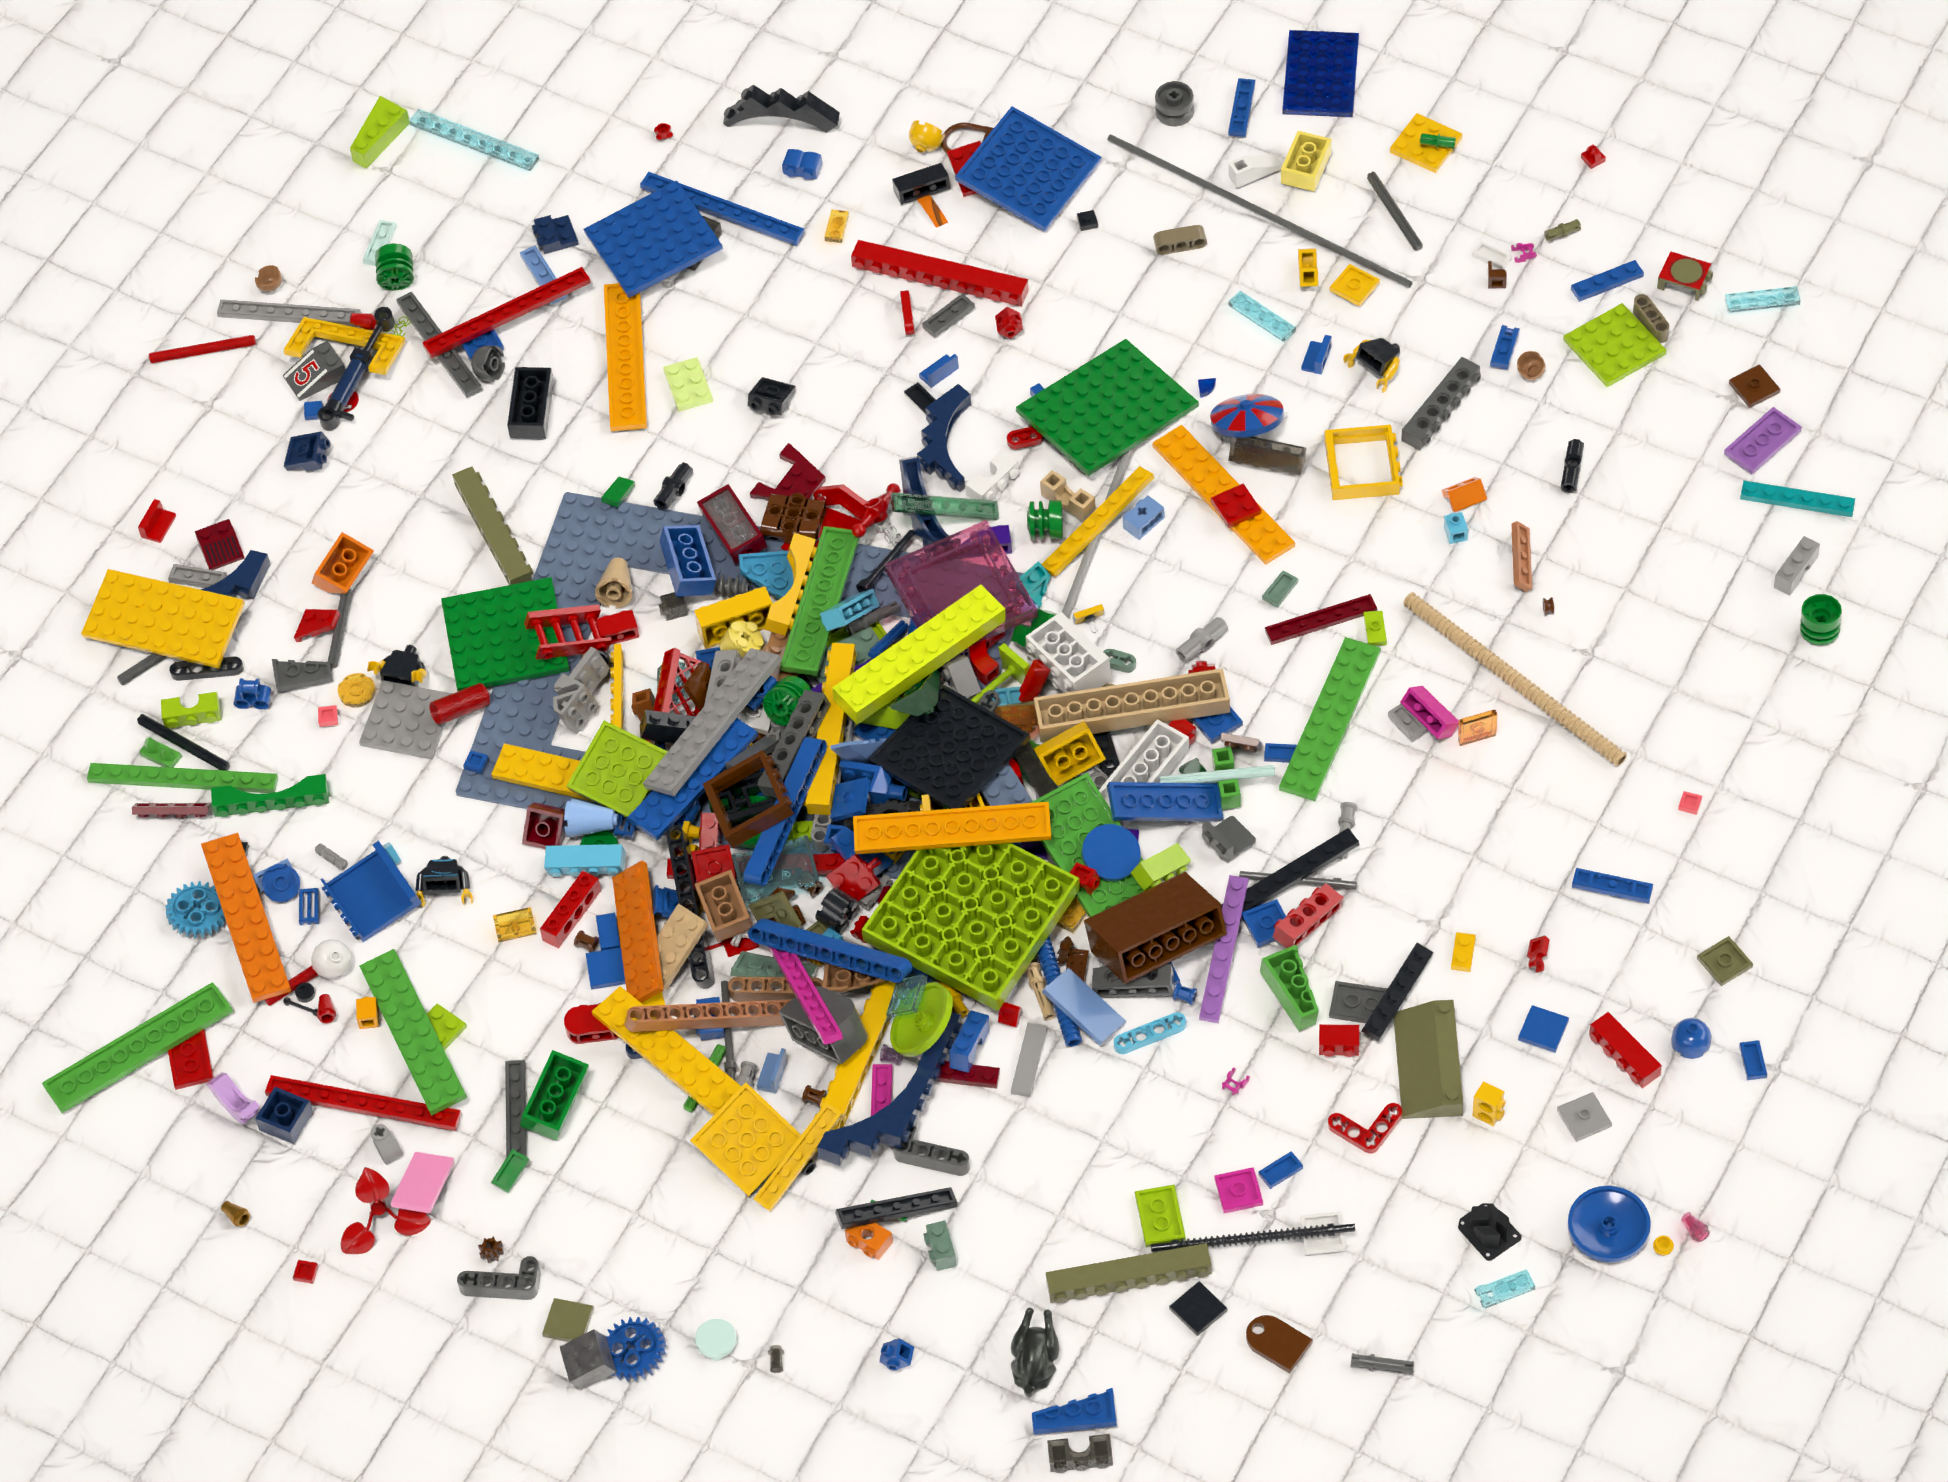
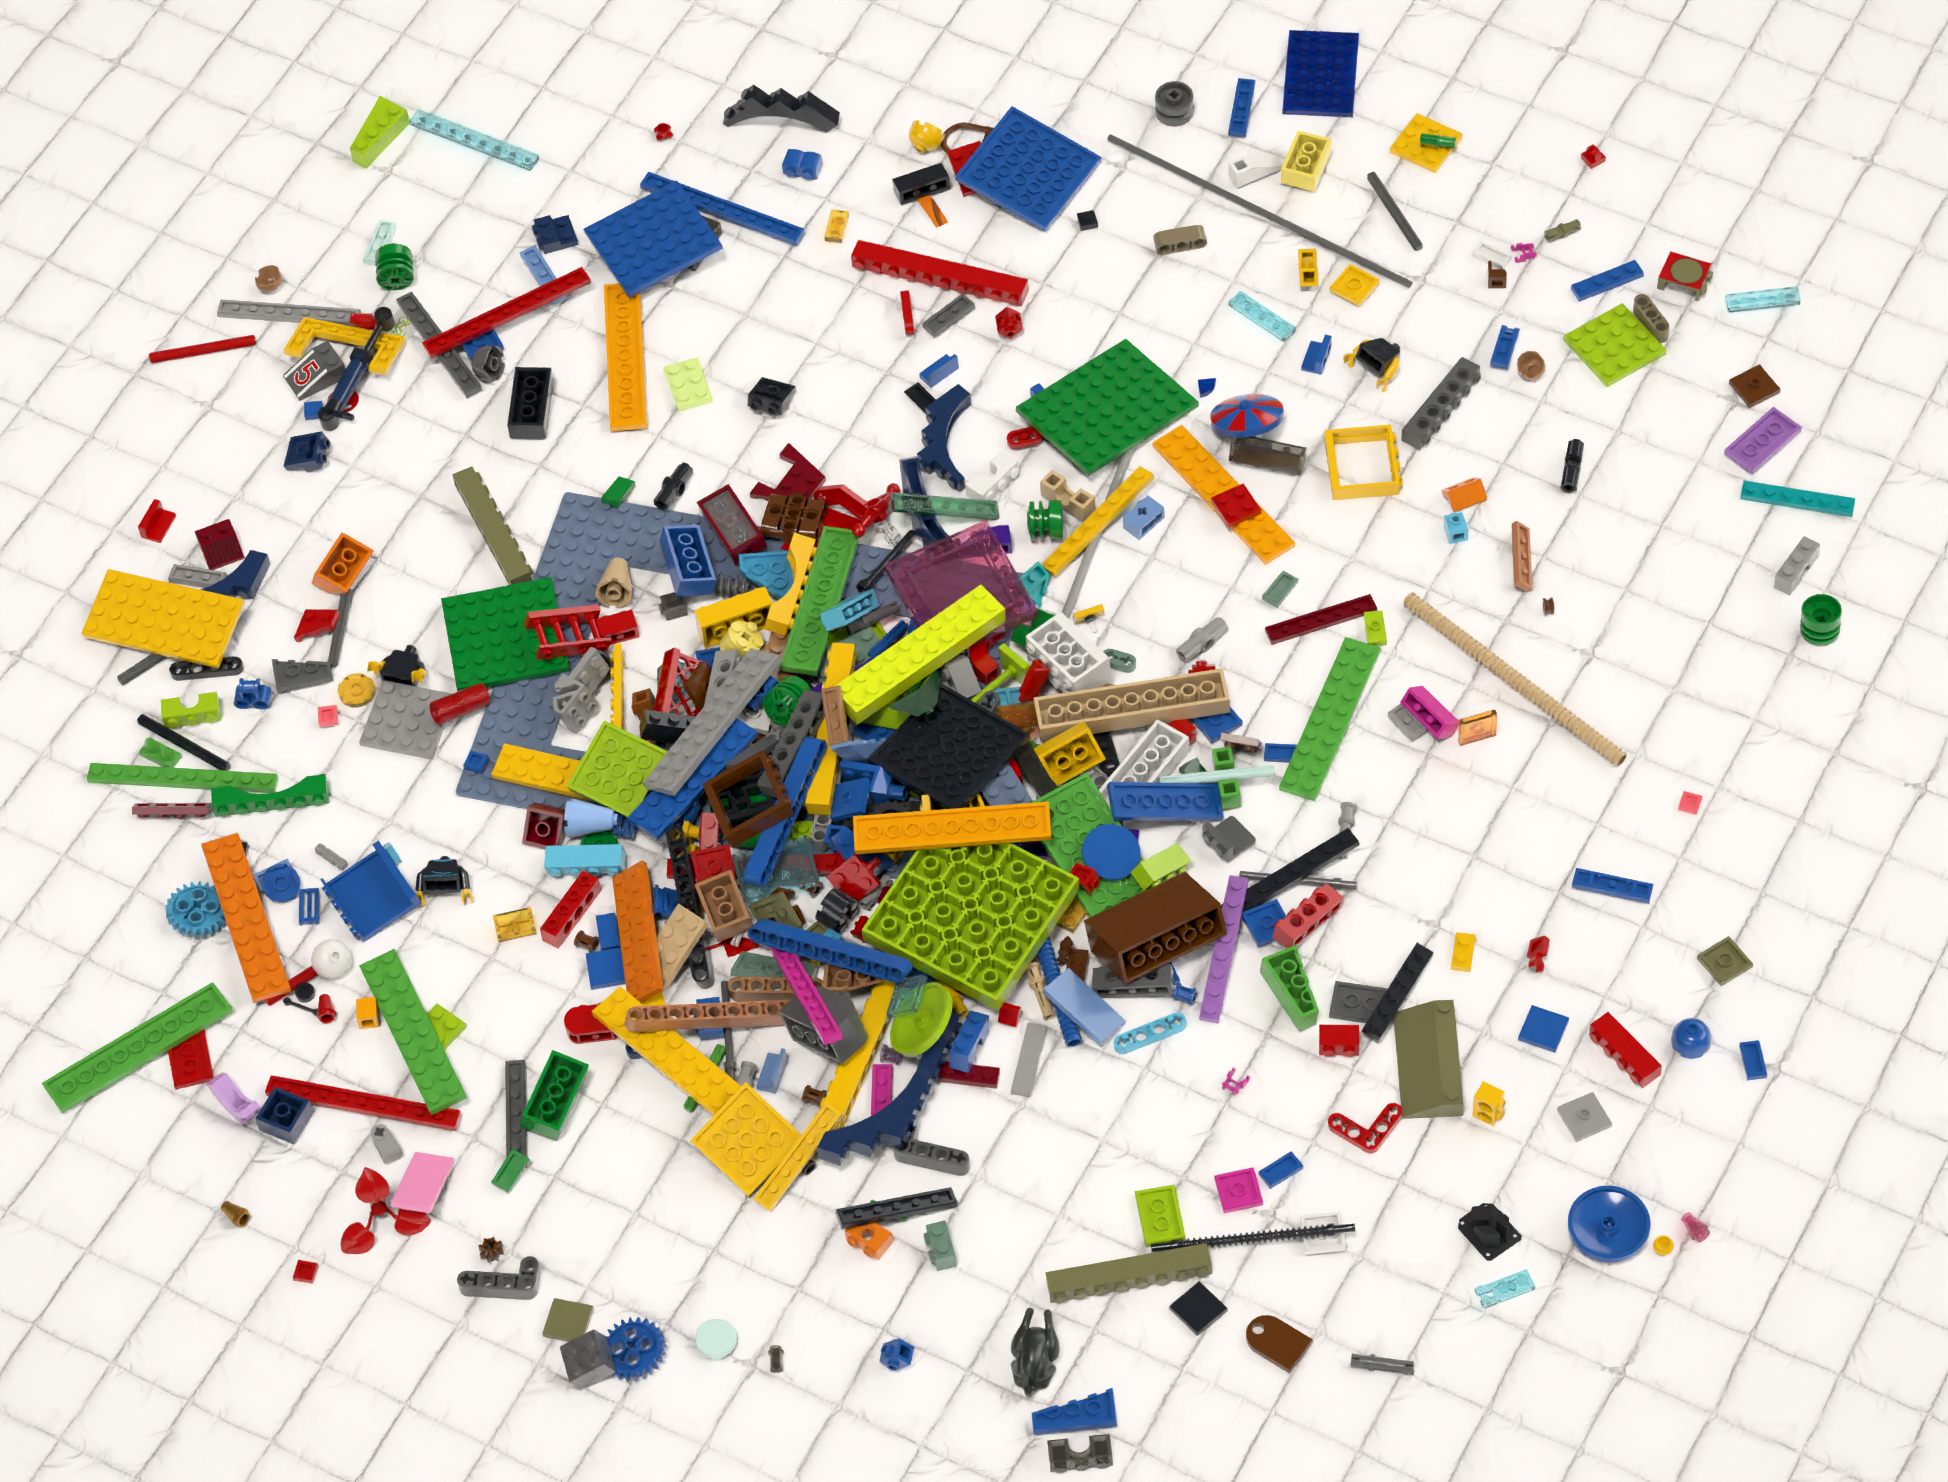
none -> medium nougat tile [821,685,849,746]

